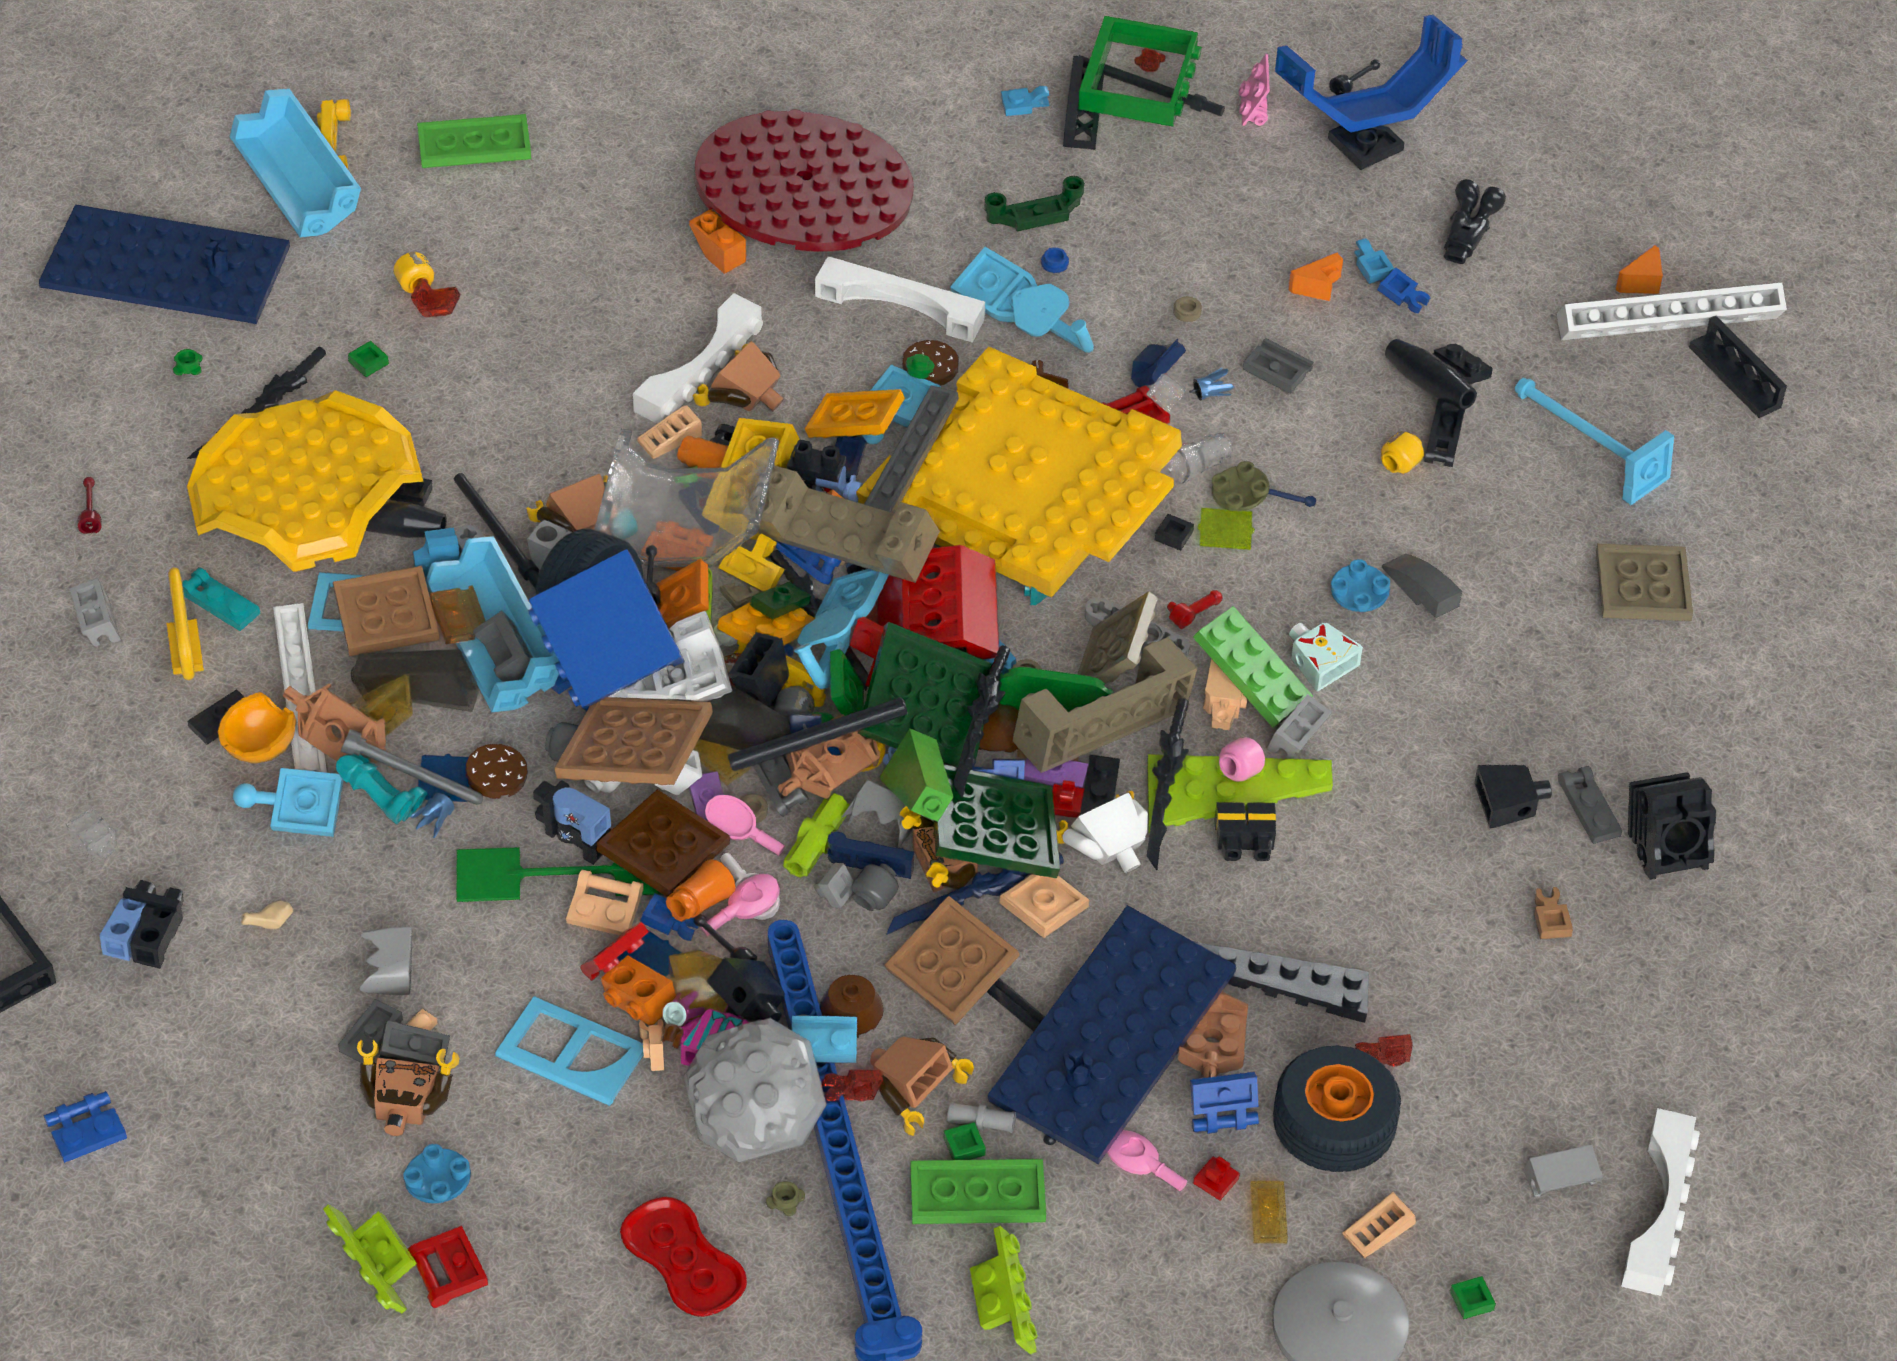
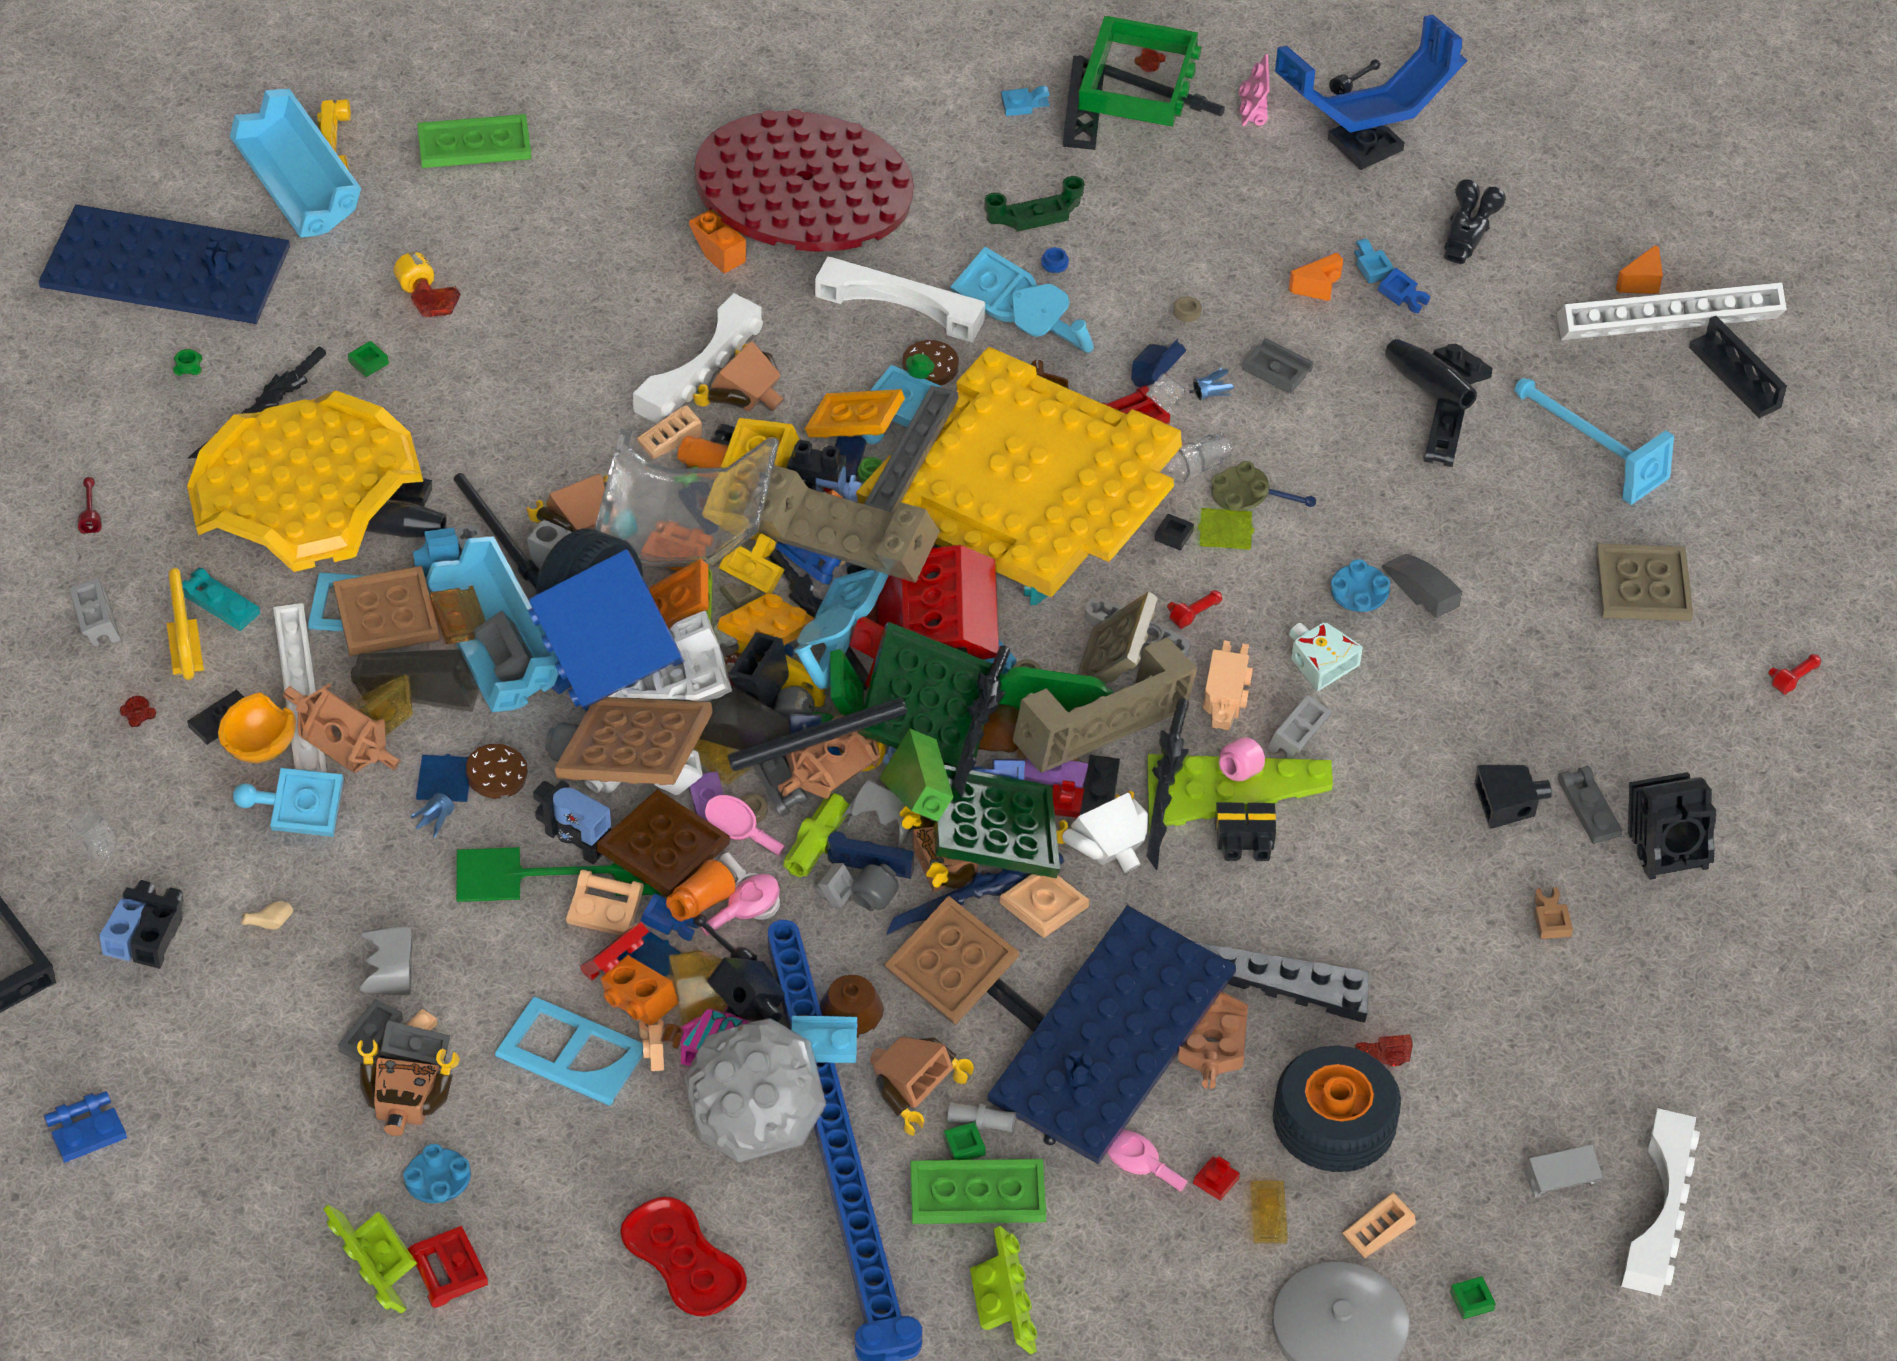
teal piece [336,754,427,824] -> none
dark grey piece [341,729,483,805] -> none
black hinge [645,545,661,605] -> none
piece [663,991,706,1026] -> none
dark green plate [750,582,811,619] -> none
olive plate [766,1181,805,1216] -> none
clear red plate [821,1070,883,1101] -> none
plate [1190,1072,1259,1134] -> none
bright green plate [1193,606,1313,728] -> none
yellow head [1381,431,1424,474] -> none
none -> clear red plate [120,696,156,727]
none -> bright green plate [858,457,883,482]
none -> red piece [1768,654,1821,695]

